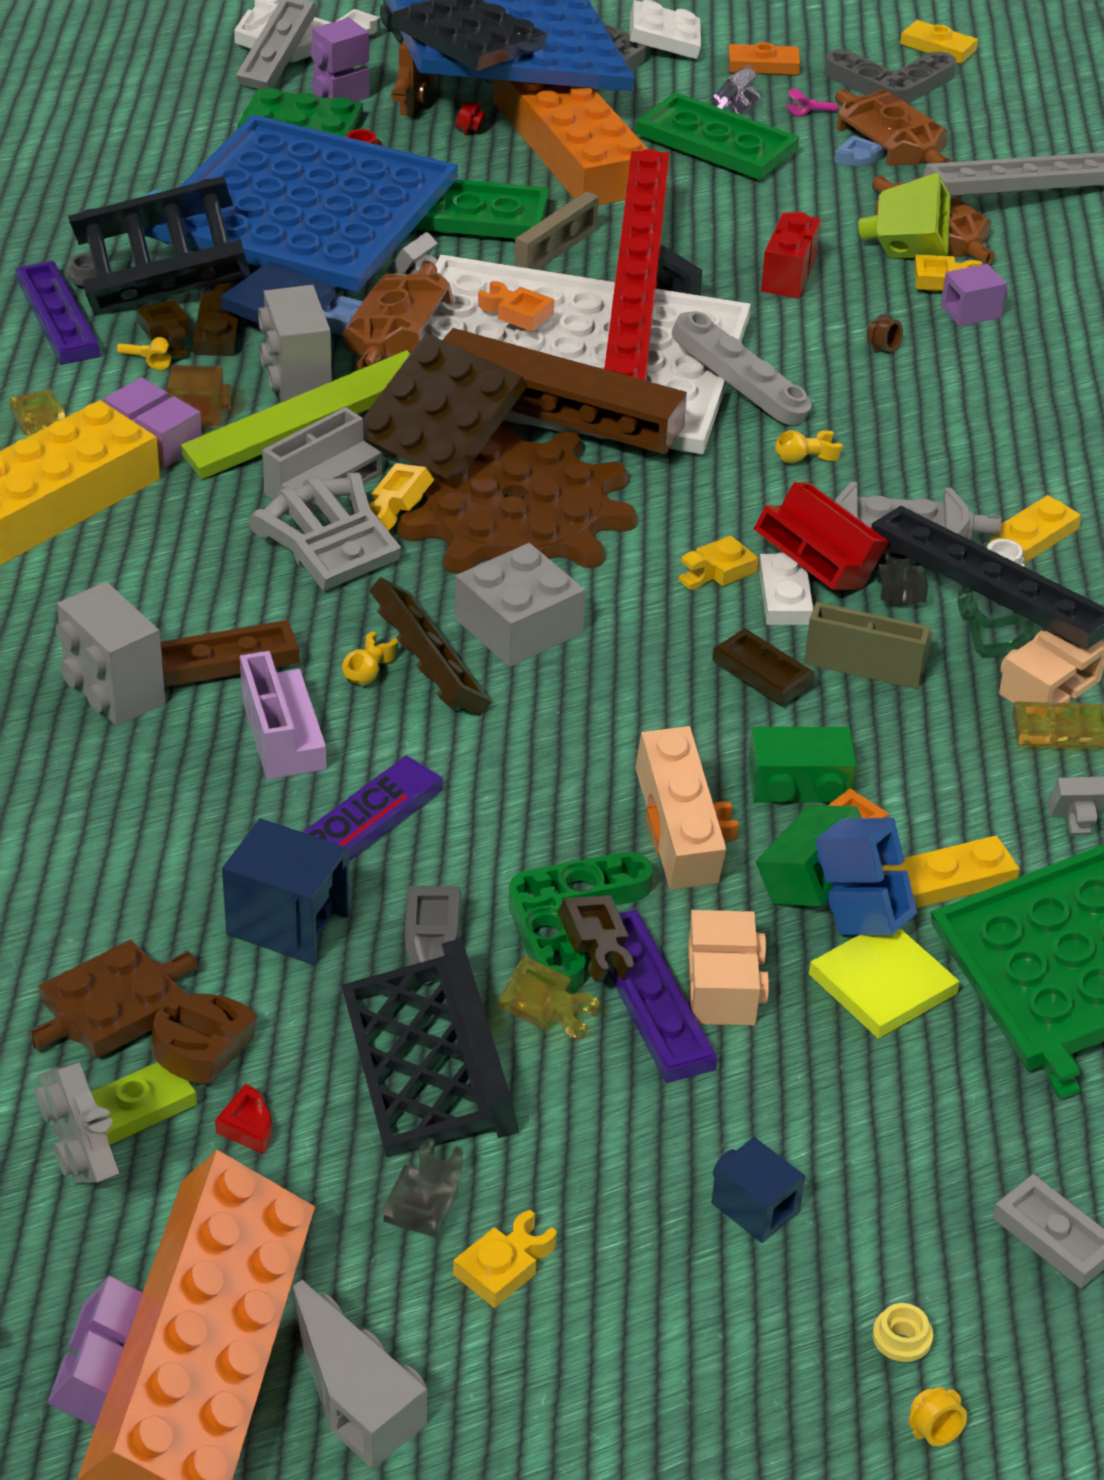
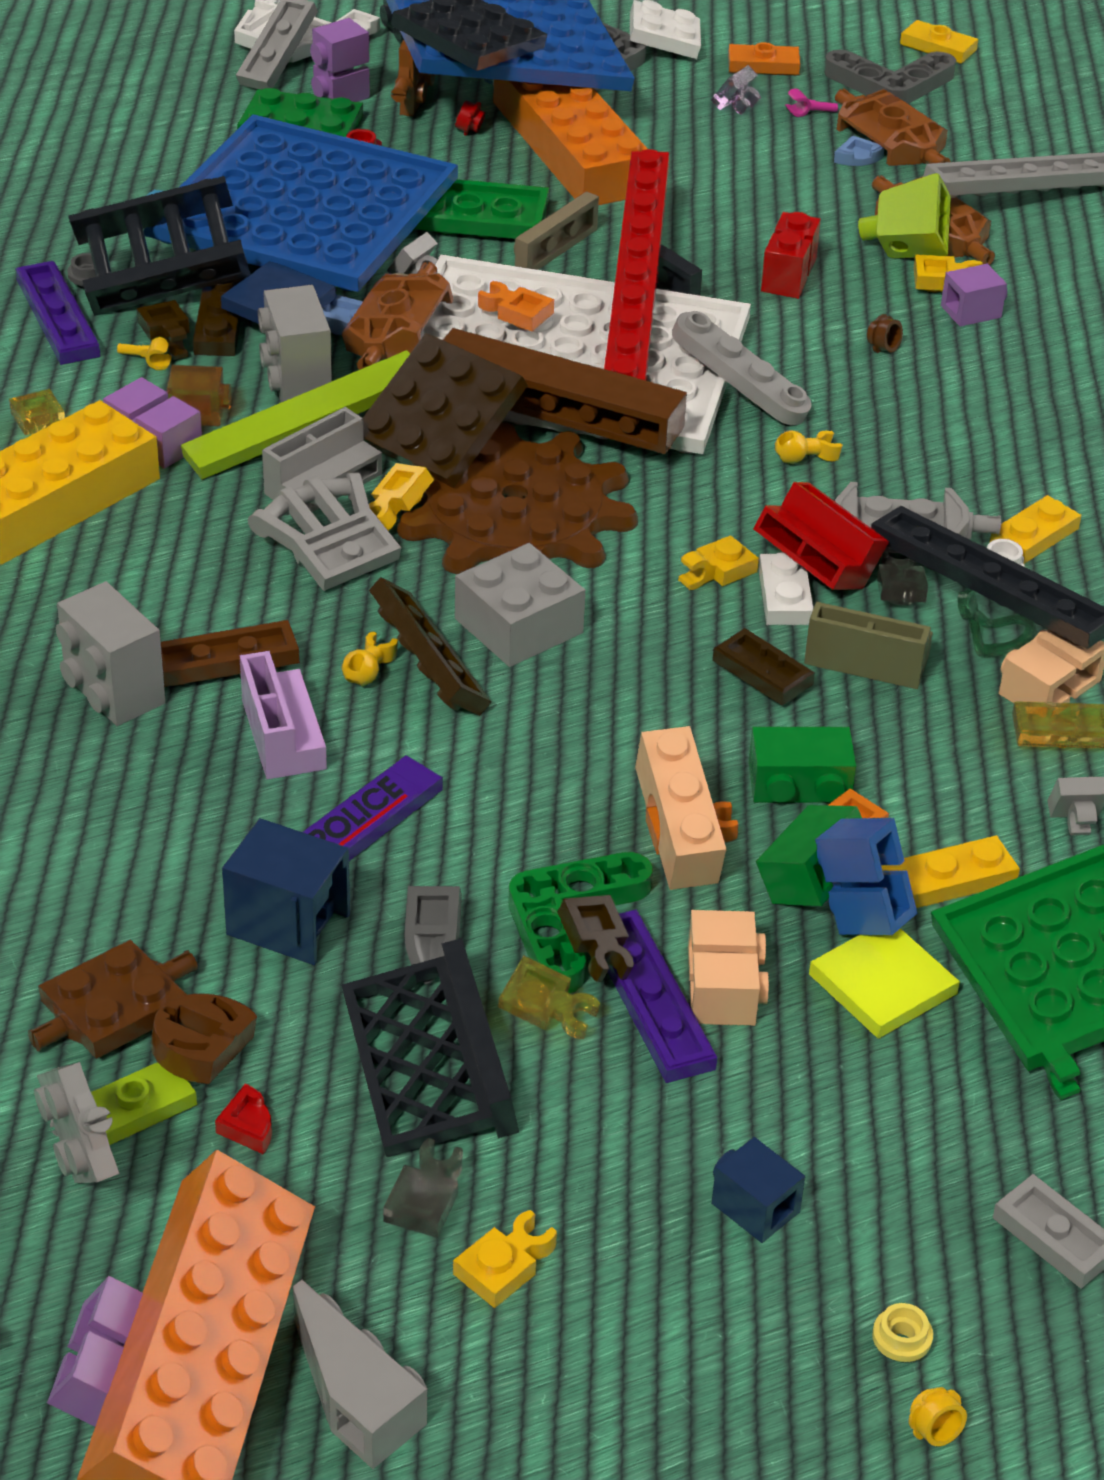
green plate [635,92,799,180] -> none

